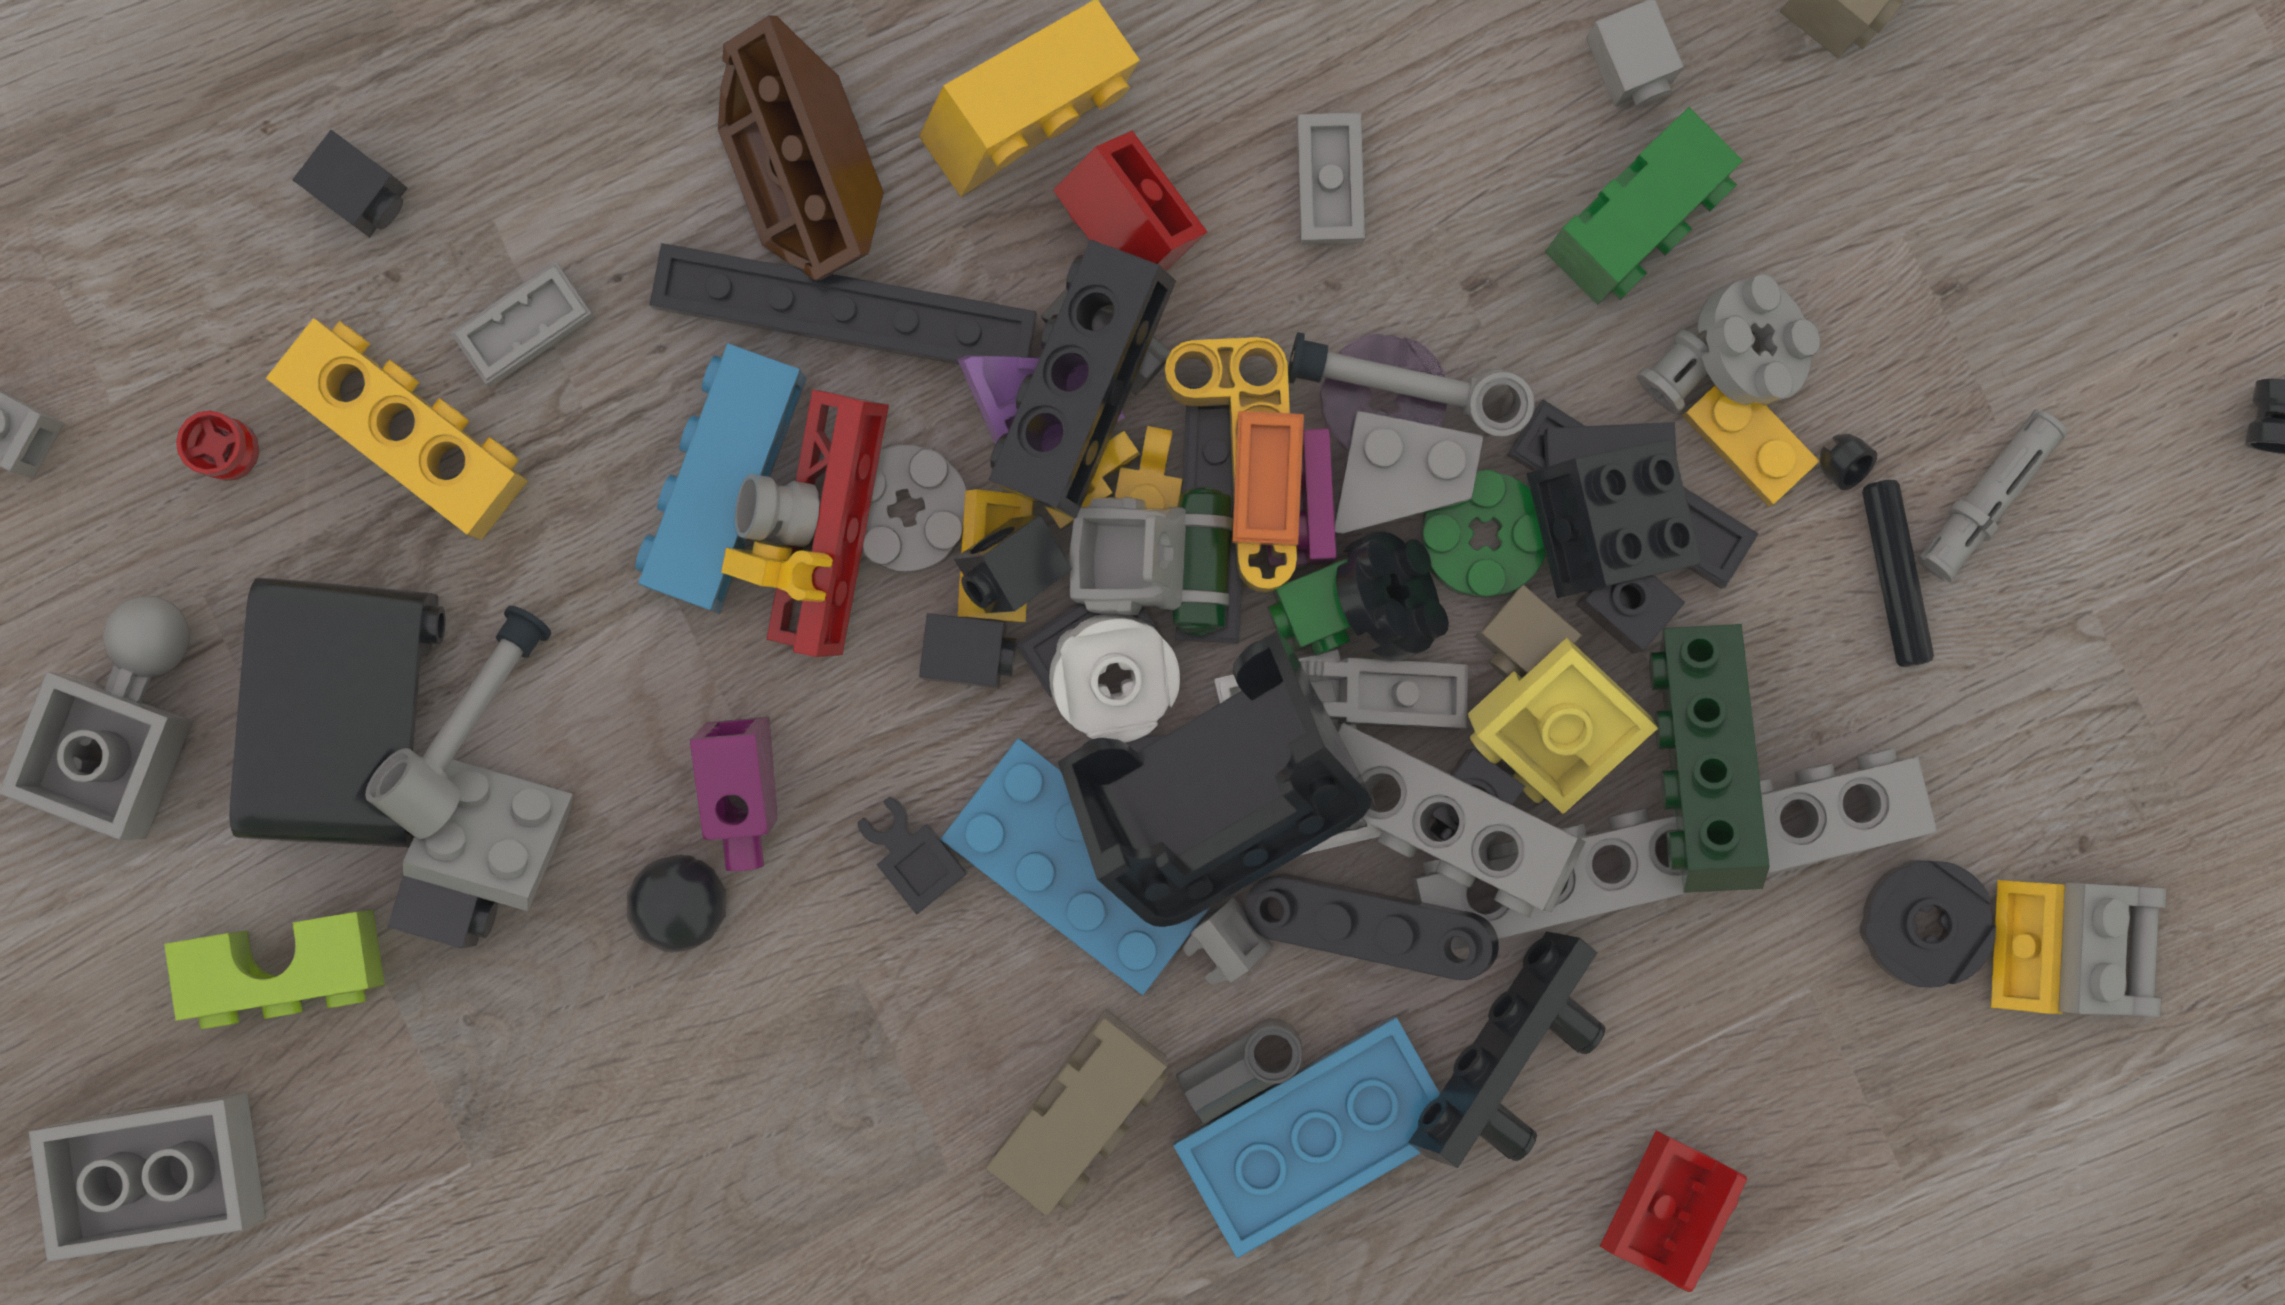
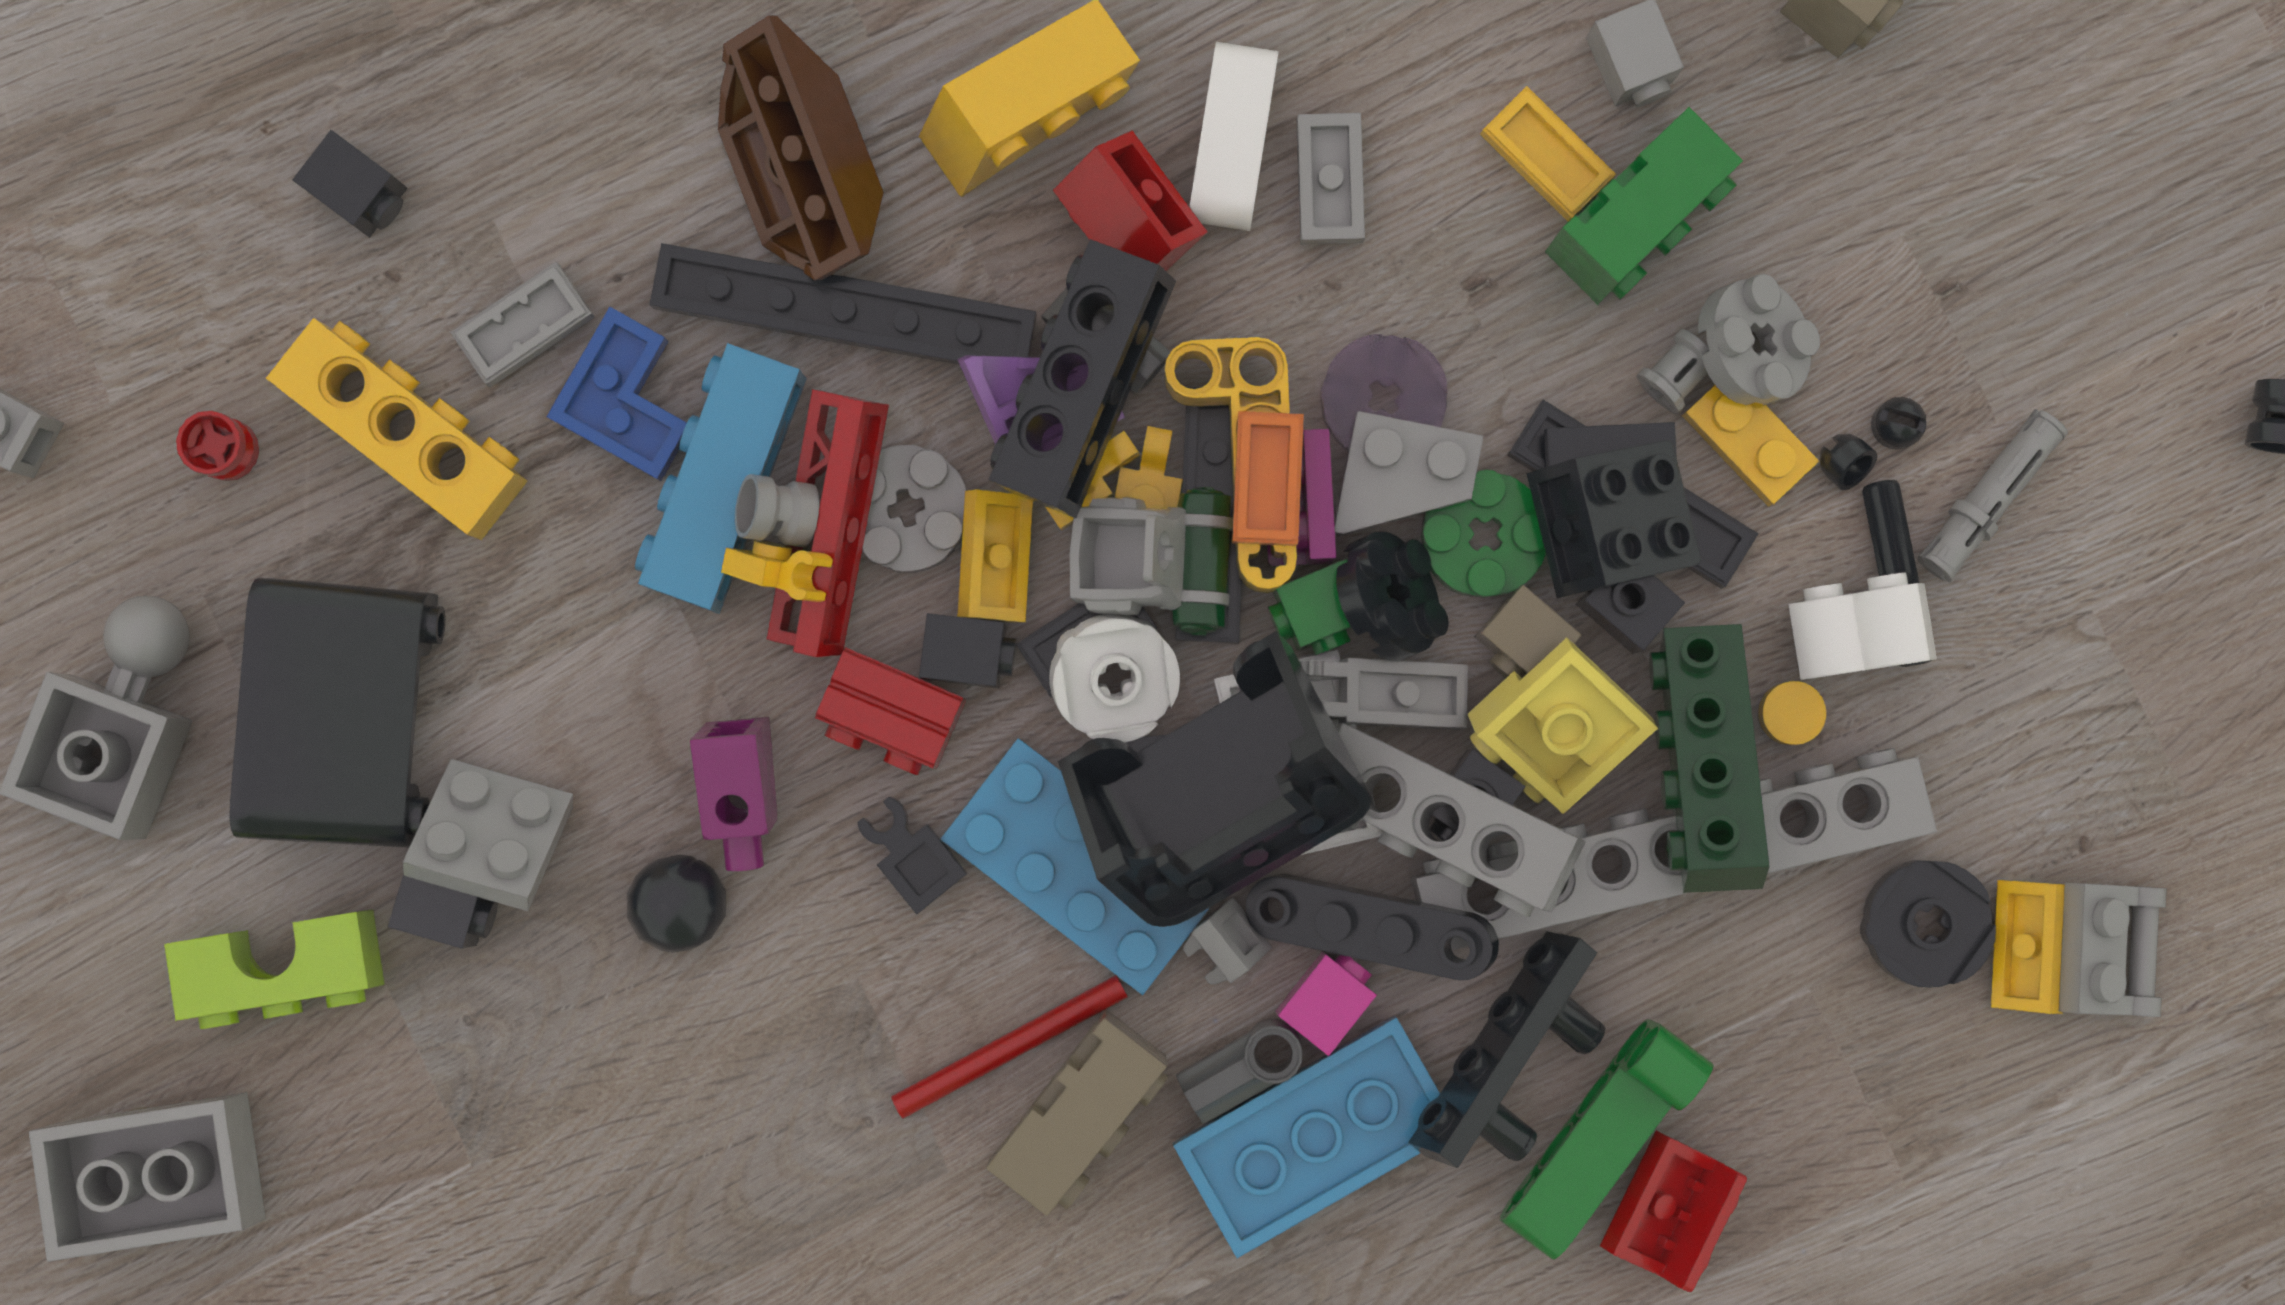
light grey piece [365,606,551,839] -> none
black brick [954,515,1072,613] -> none
light grey piece [1288,332,1535,436] -> none
none -> blue plate [546,307,687,481]
none -> red brick [815,647,967,776]
none -> red bar [891,975,1128,1119]
none -> white beam [1190,42,1279,231]
none -> dark pink brick [1275,951,1377,1056]
none -> yellow tile [1480,86,1616,222]
none -> green beam [1500,1019,1714,1260]
none -> yellow tile [1758,681,1826,745]
none -> white brick [1788,573,1937,680]
none -> black hinge [1871,397,1926,450]

